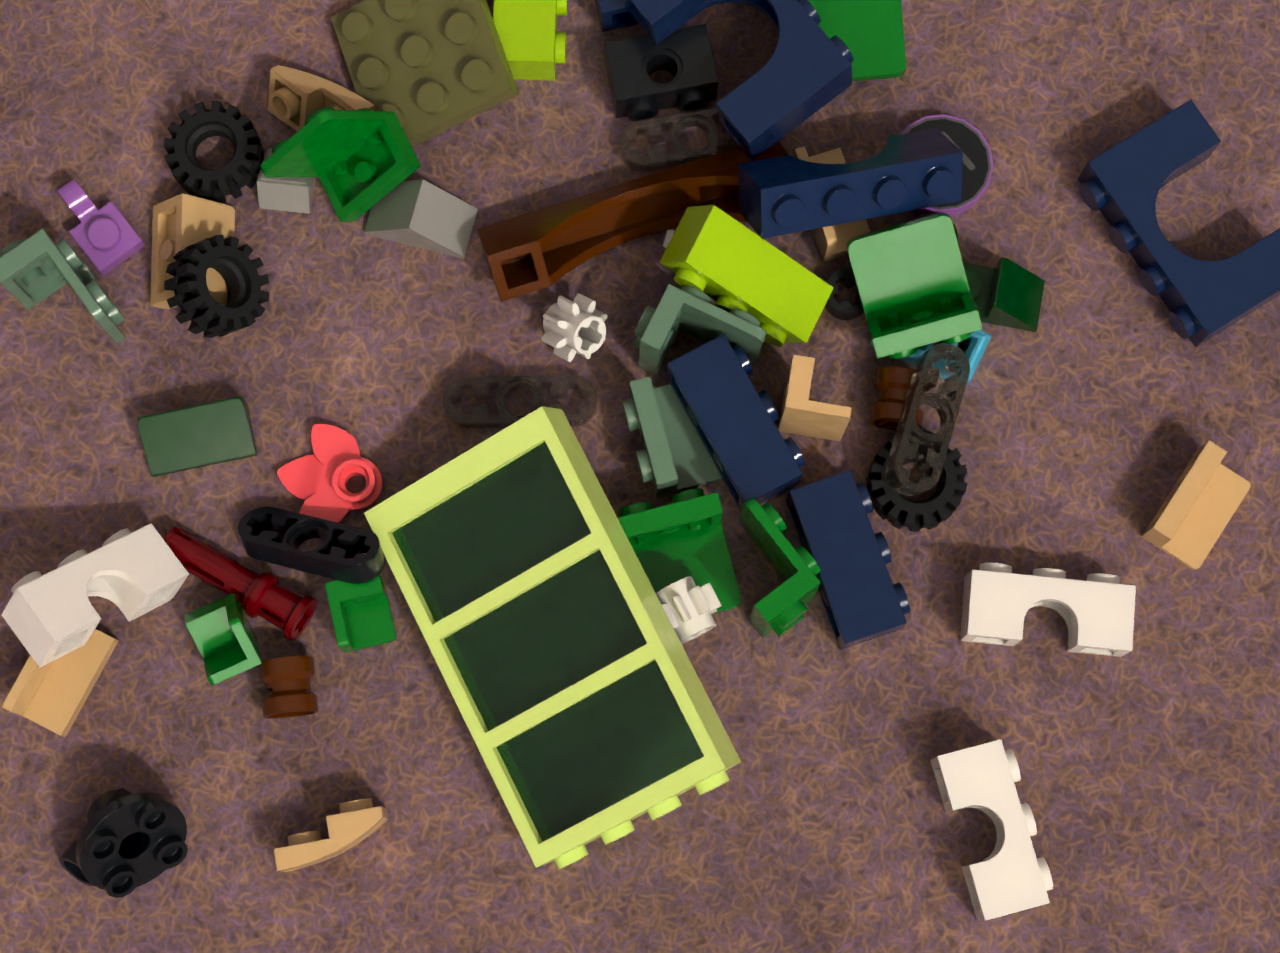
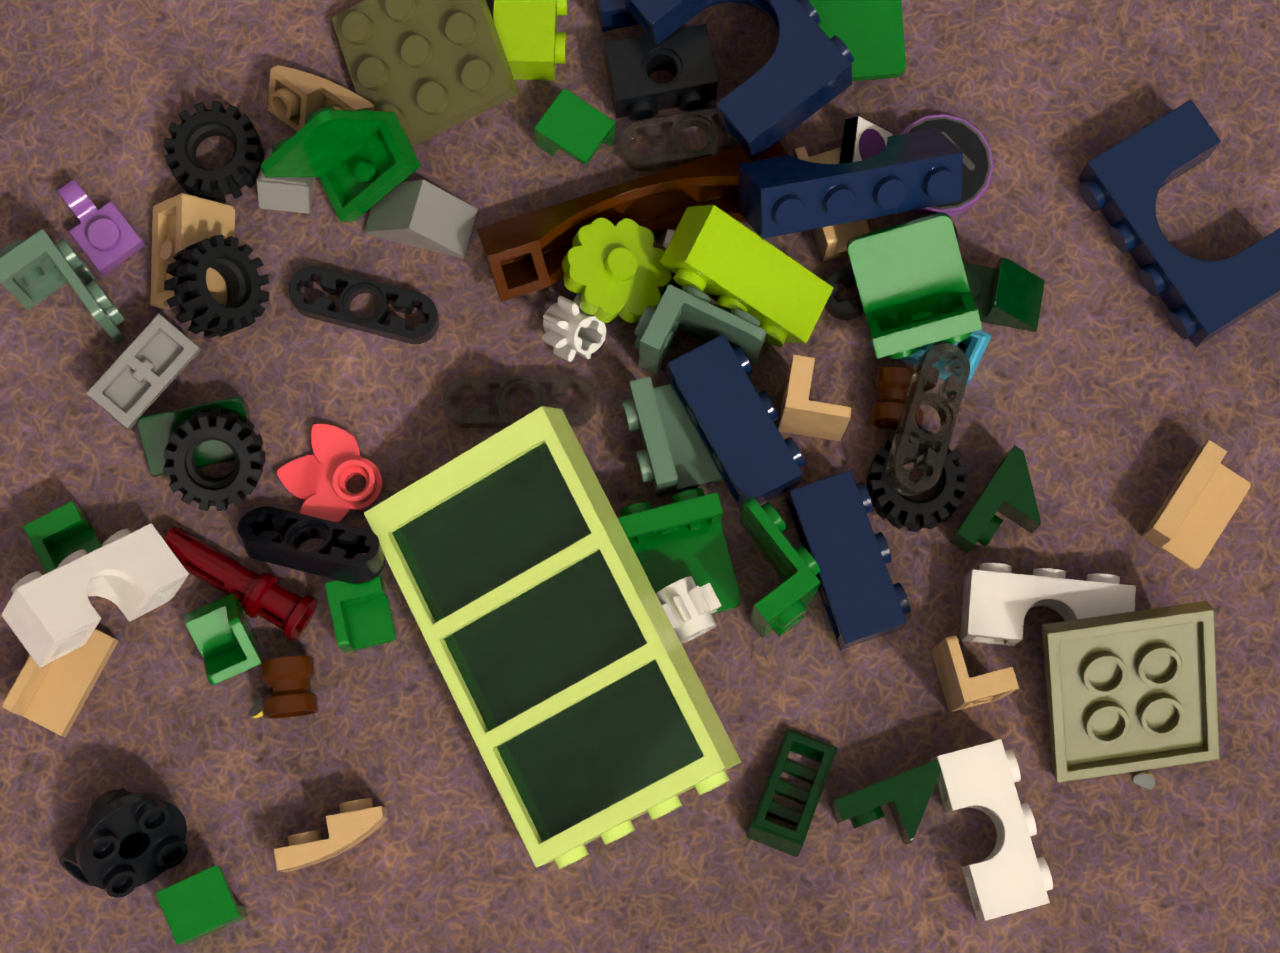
none -> green panel [23,501,102,573]
none -> light grey hinge [86,314,201,431]
none -> green panel [156,866,248,945]
none -> black tyre [163,408,265,511]
none -> light grey piece [248,698,263,718]
none -> black beam [289,266,439,344]
none -> green panel [534,88,616,164]
none -> lime plant [562,217,671,323]
none -> dark green slope [747,729,838,857]
none -> dark green slope [829,759,941,845]
none -> tile [839,116,893,164]
none -> tan panel [931,635,1019,713]
none -> dark green slope [949,445,1041,553]
none -> plate [1042,601,1219,783]
none -> light grey piece [1133,771,1155,790]

